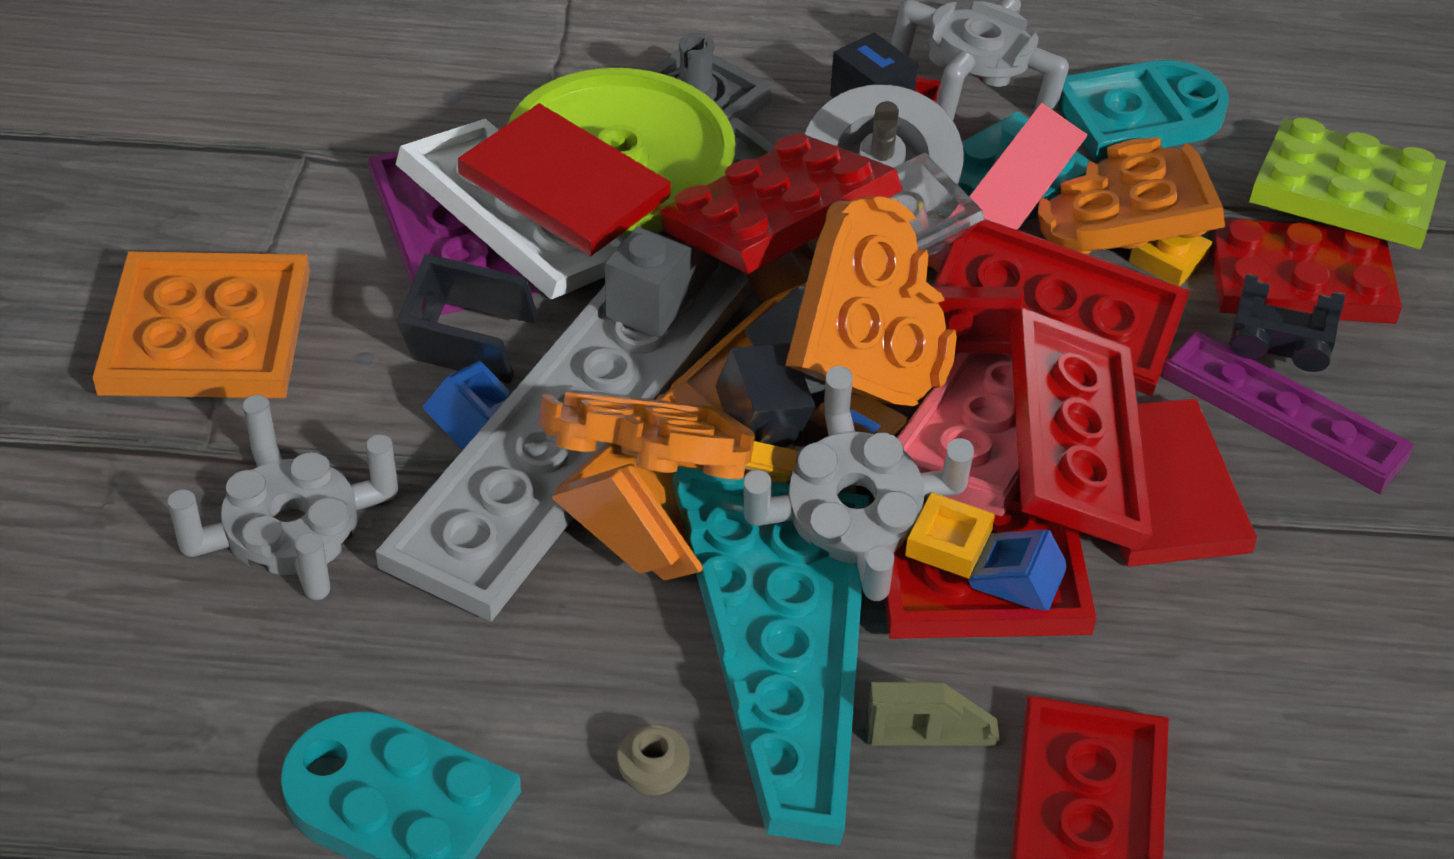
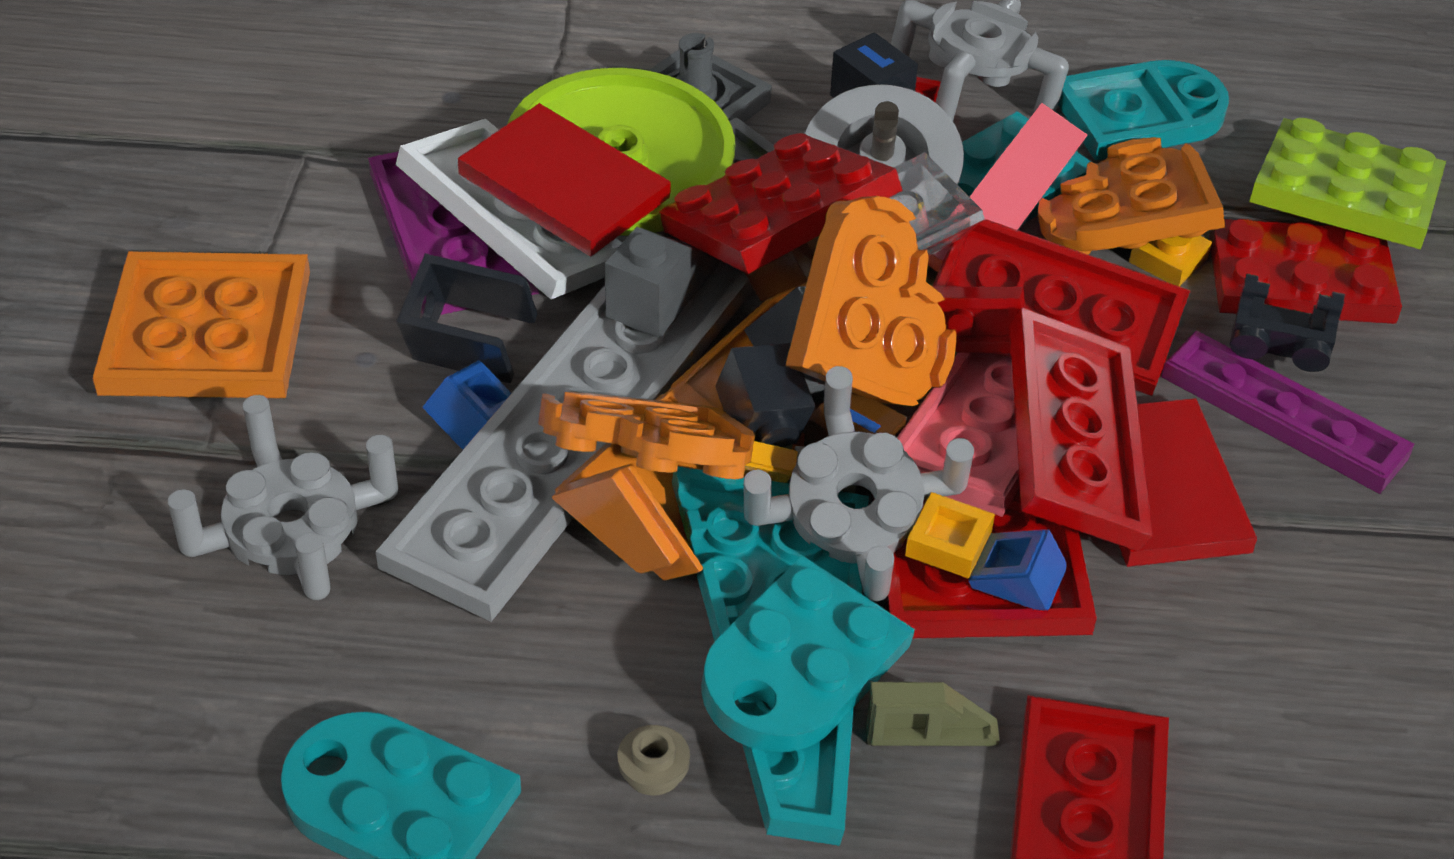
none -> teal plate [701,555,915,752]

